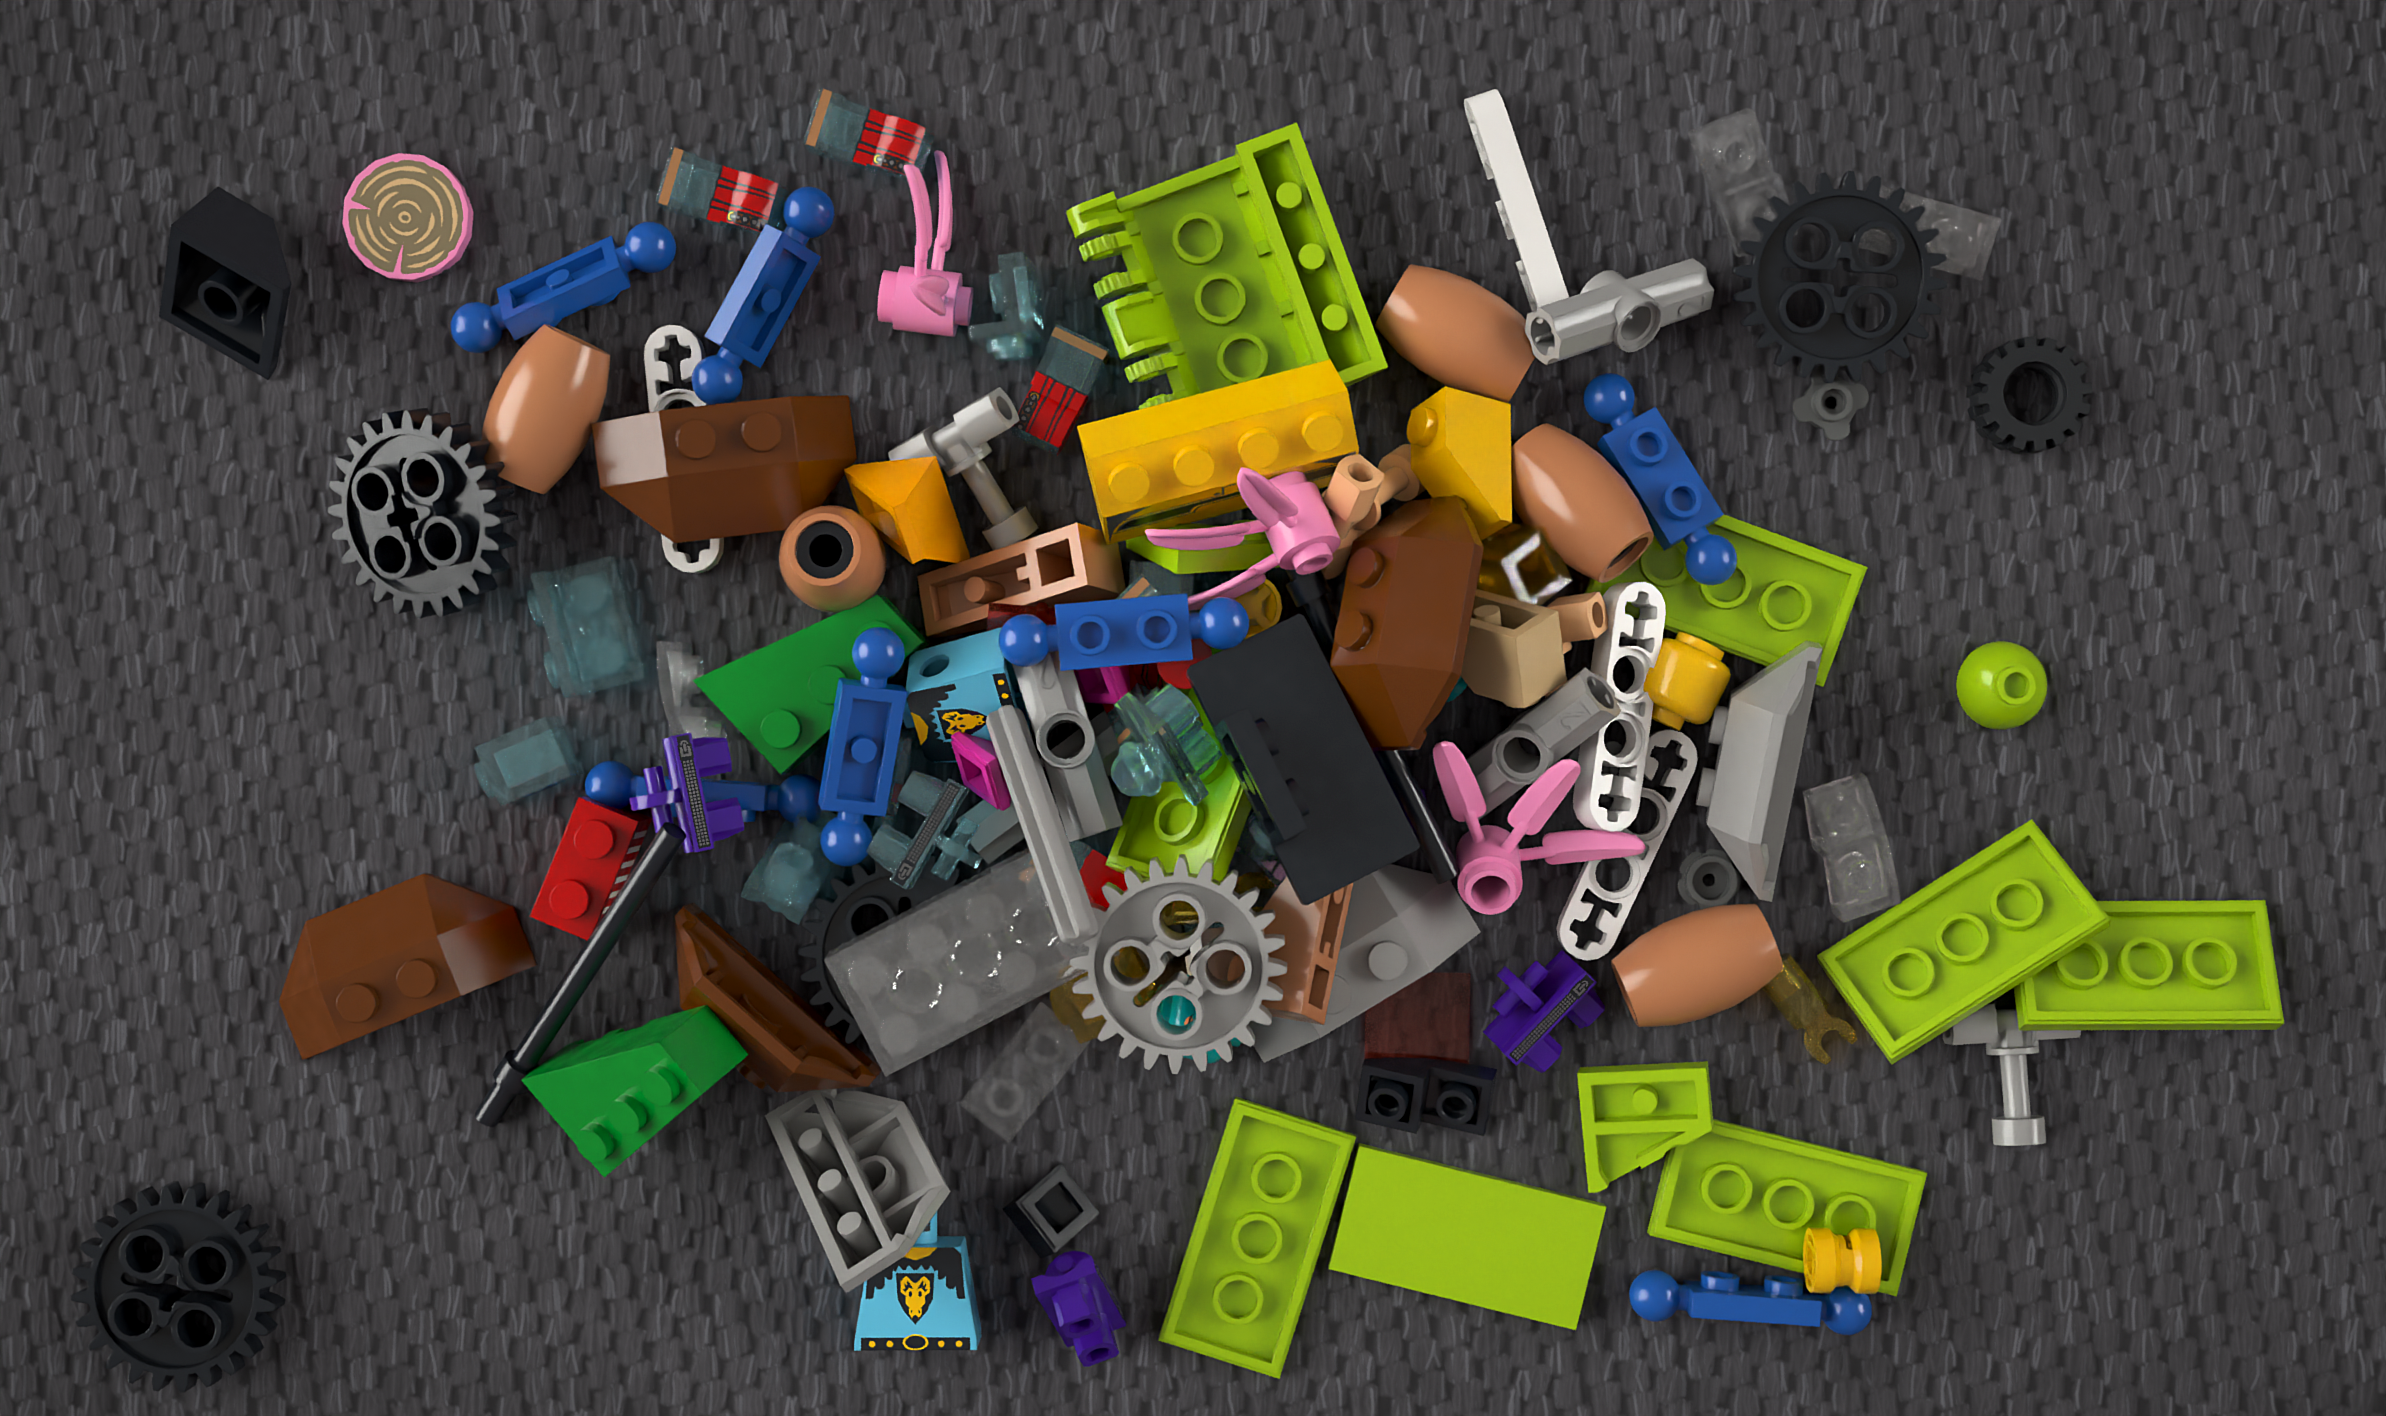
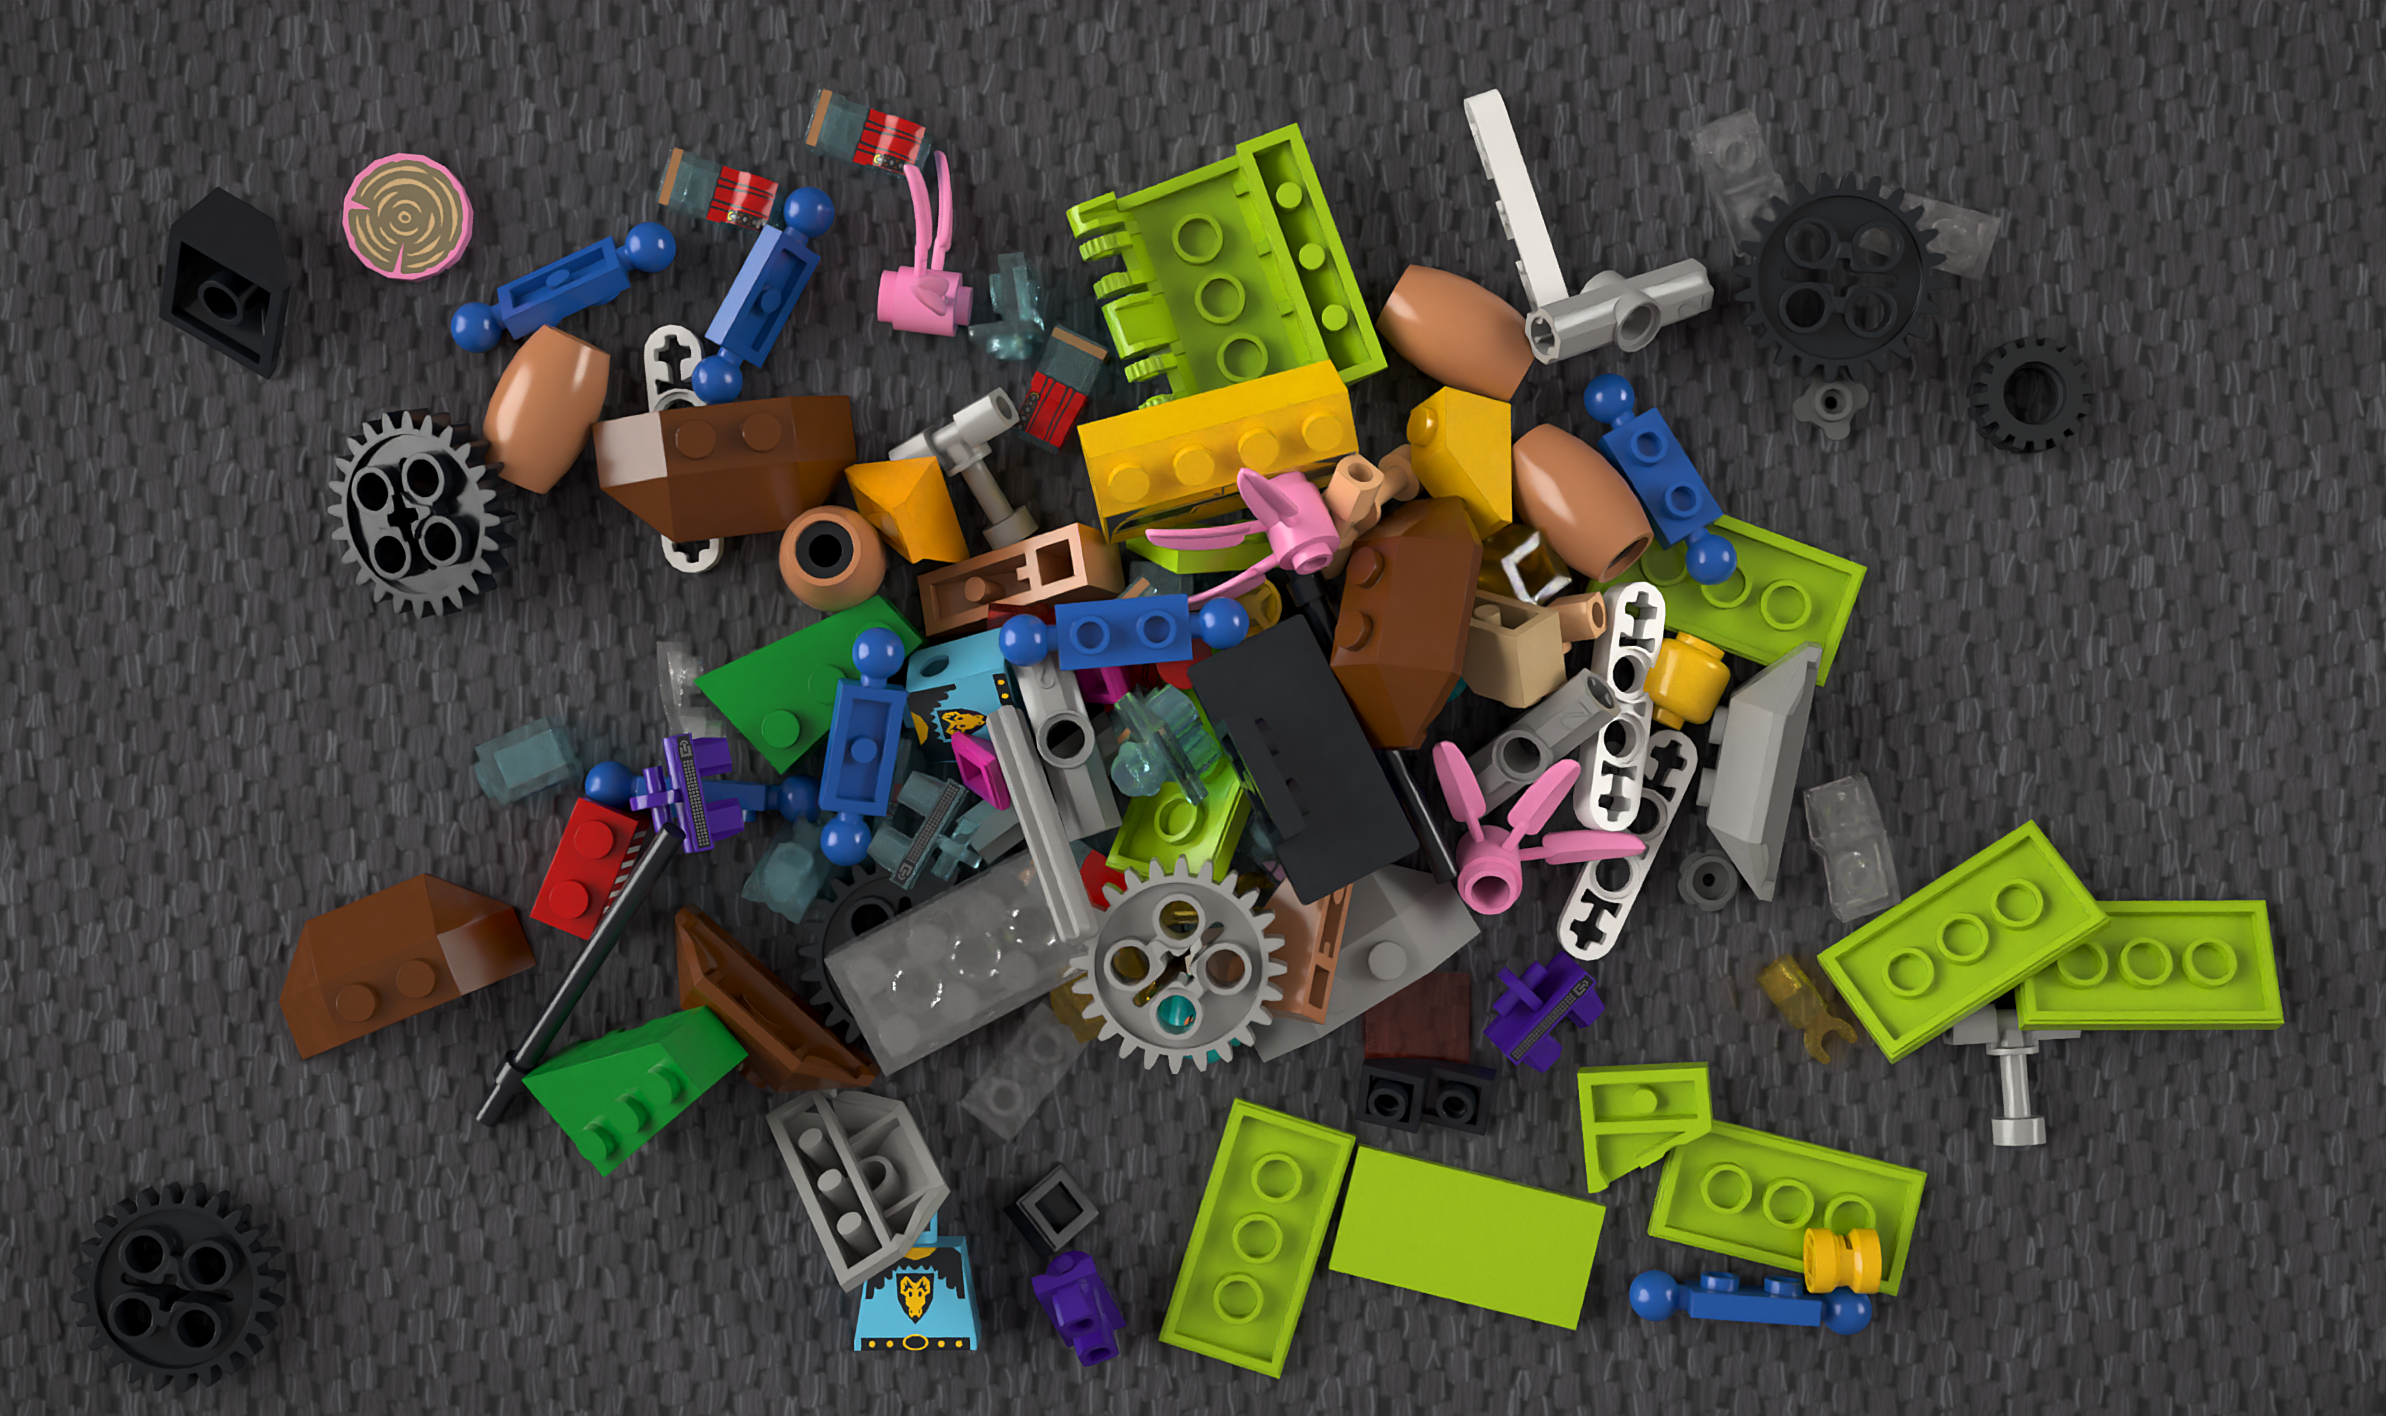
clear light blue bracket [527,555,649,698] -> none
nougat piece [1611,904,1783,1027] -> none
lime brick [1956,641,2047,730] -> none

